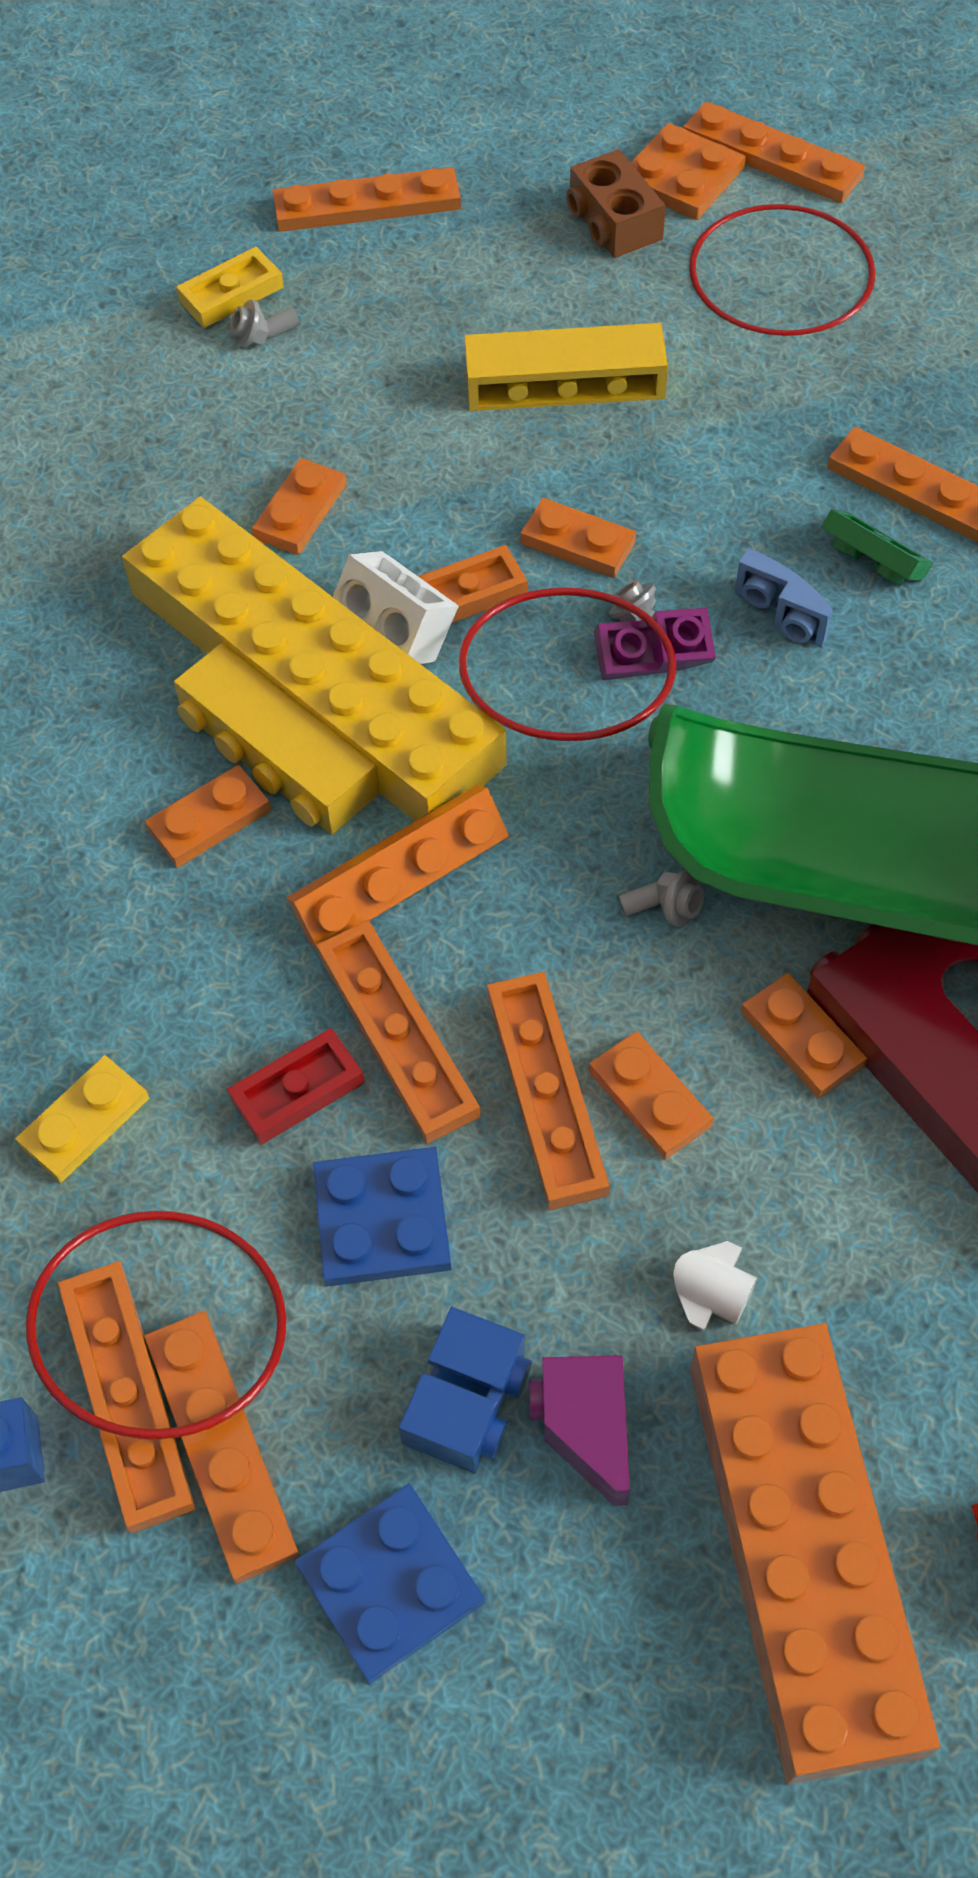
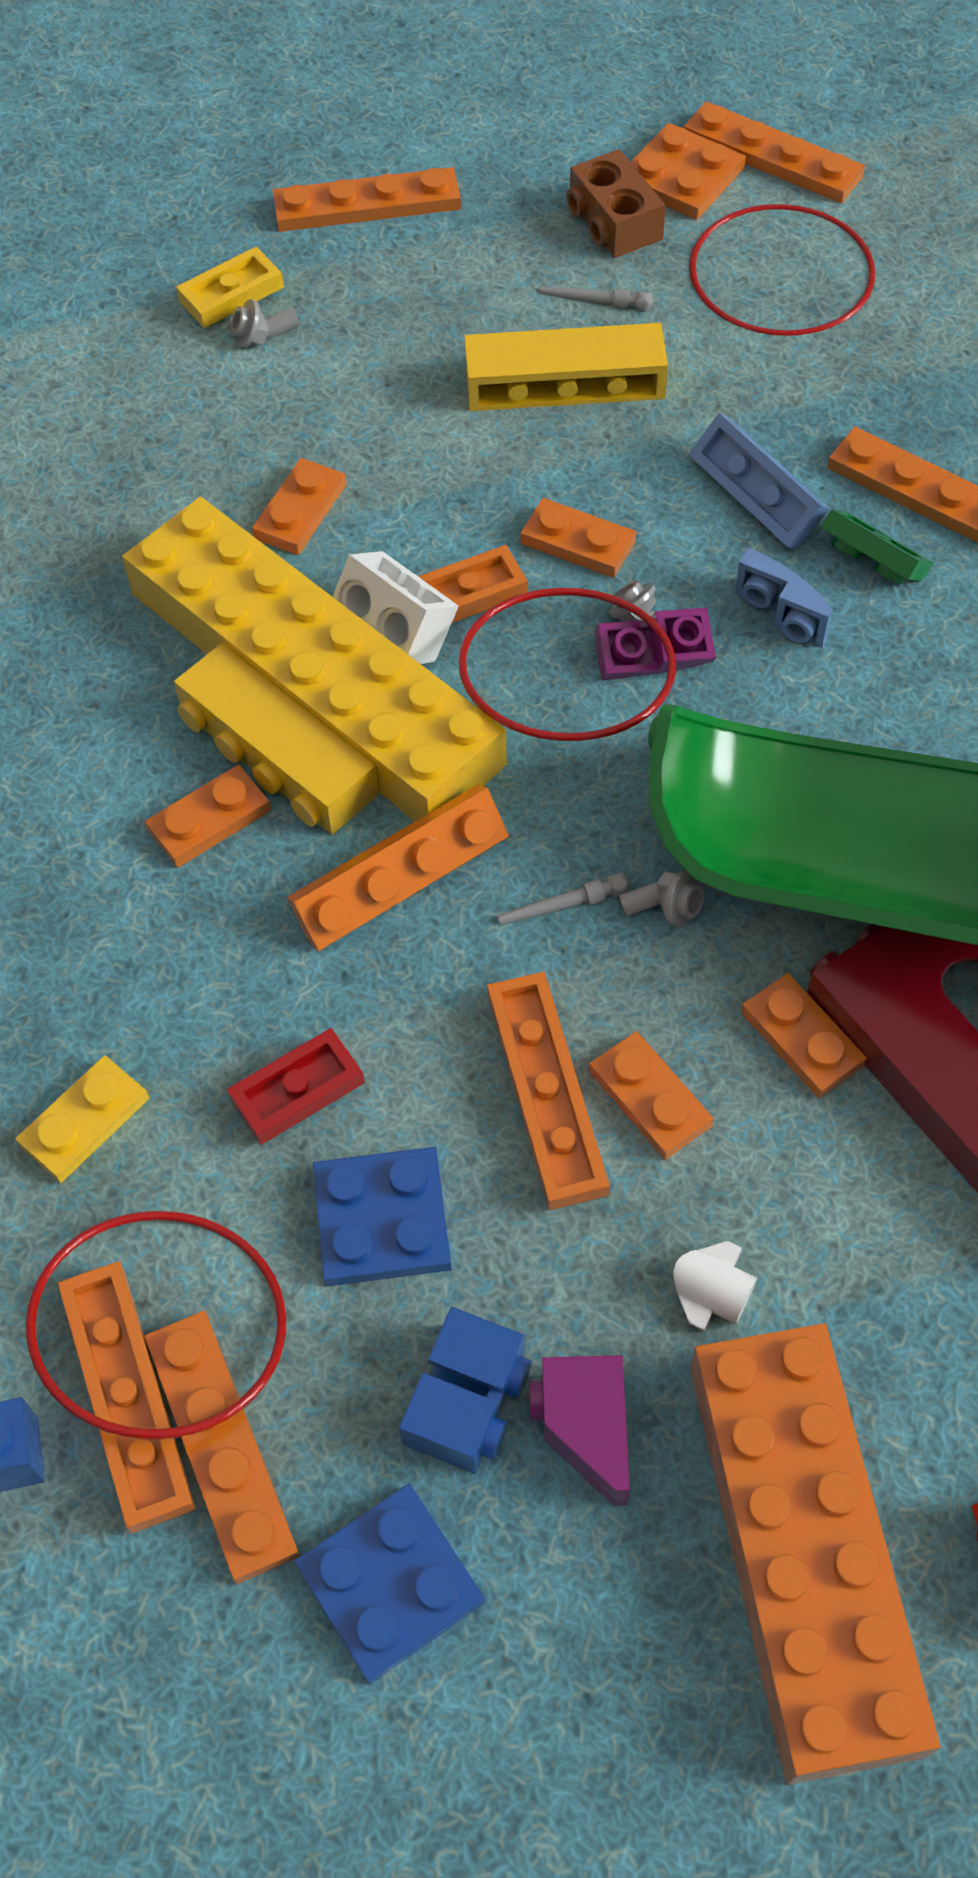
orange plate [316,920,481,1145] -> none
none -> light grey piece [497,872,630,925]
none -> light grey piece [540,286,653,312]
none -> medium blue plate [688,413,829,549]

